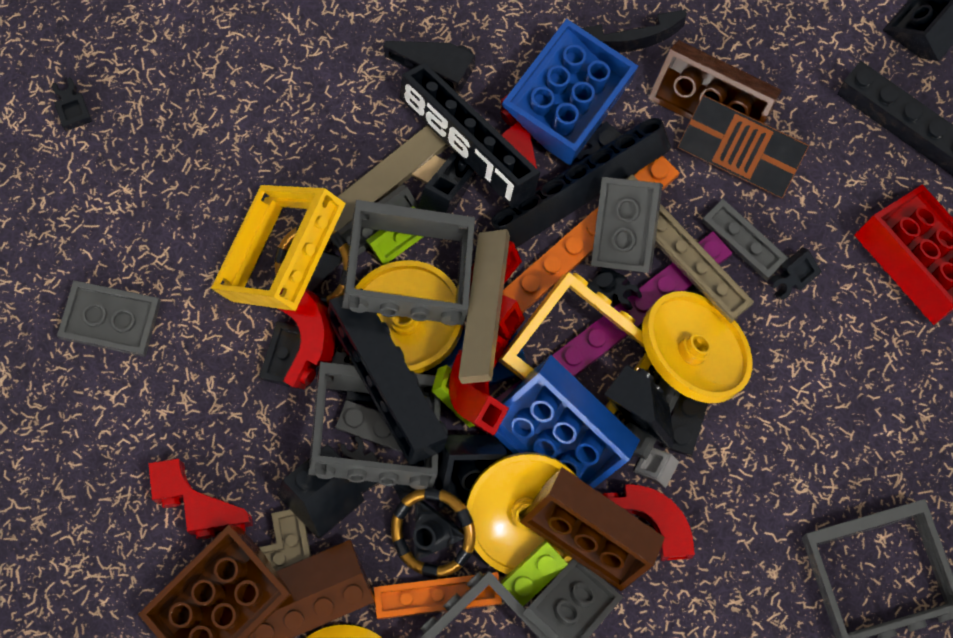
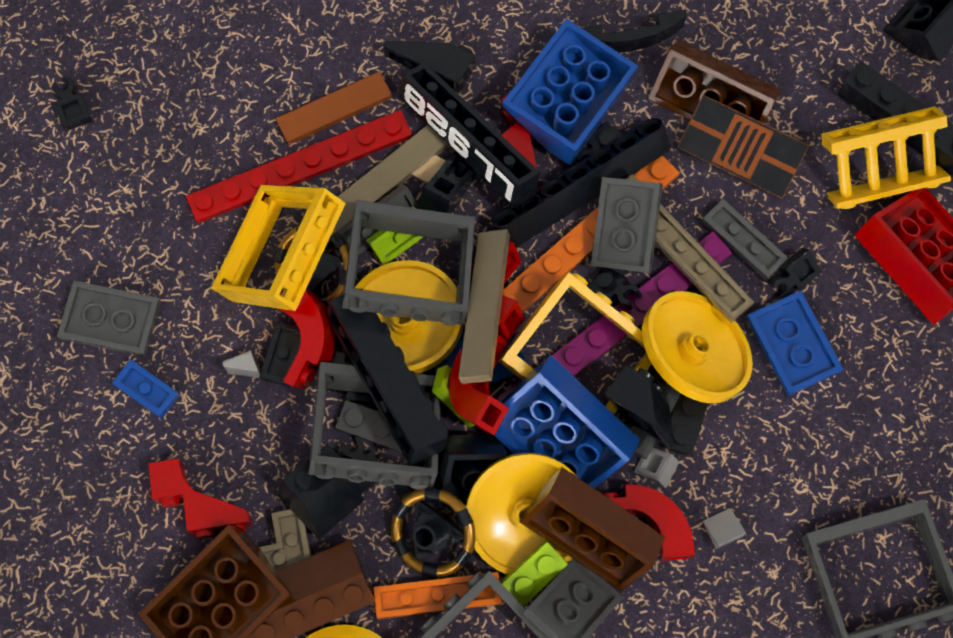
none -> blue plate [112,359,180,419]
none -> red plate [186,110,412,224]
none -> light grey slope [222,351,260,378]
none -> dark orange tile [276,71,392,145]
none -> light grey slope [702,508,746,549]
none -> blue plate [746,291,844,397]
none -> yellow fence [821,106,951,209]

